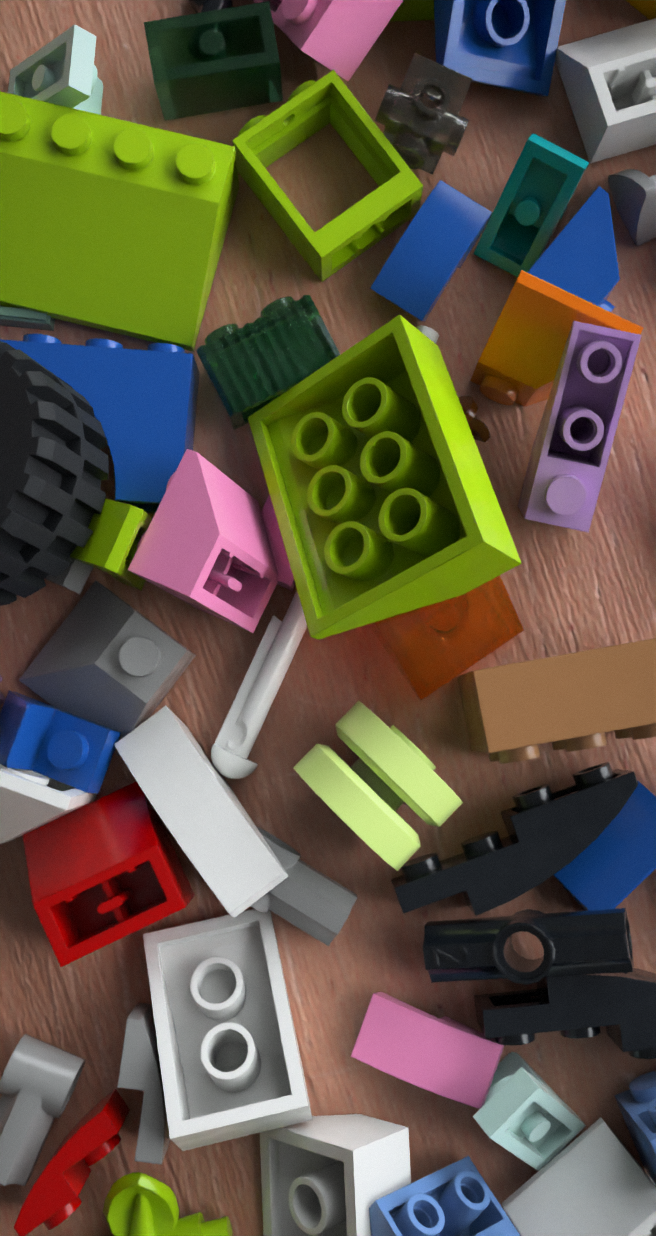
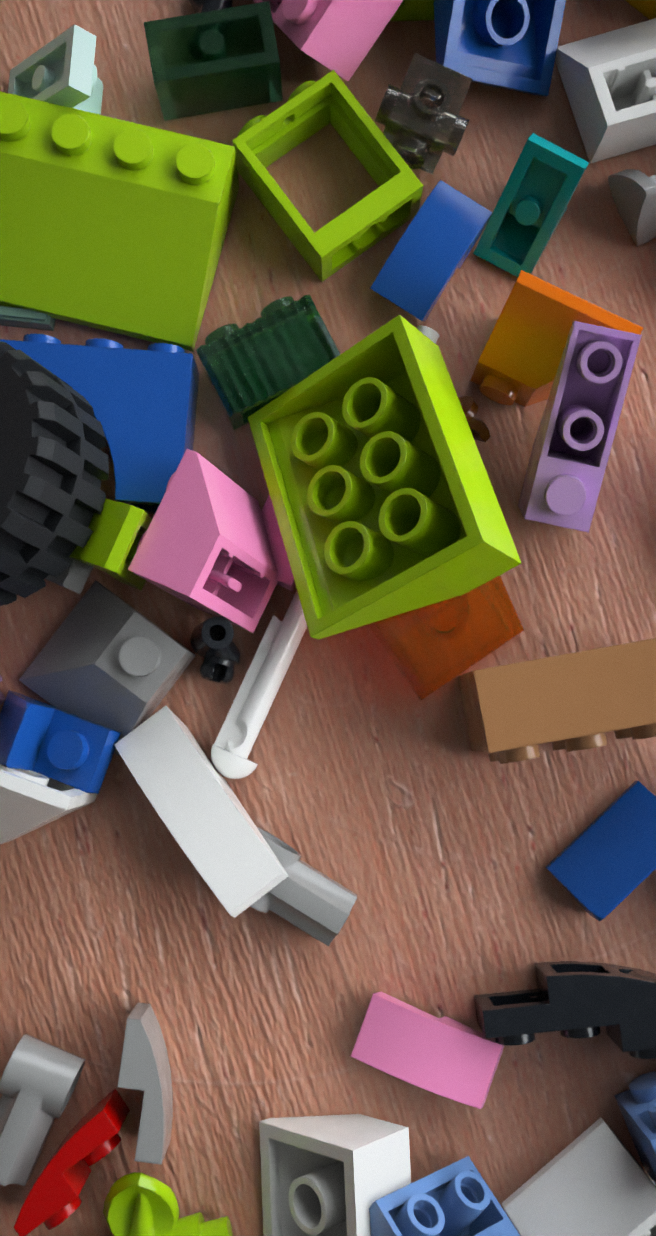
red slope [23,781,195,967] -> none
white slope [143,909,313,1151] -> none
yellowish green wheel [293,701,463,871] -> none
black slope [391,762,638,916] -> none
black piece [423,908,634,985] -> none
light aqua slope [473,1052,586,1171] -> none
blue slope [527,186,620,312] -> none
none -> black arm [190,616,240,684]

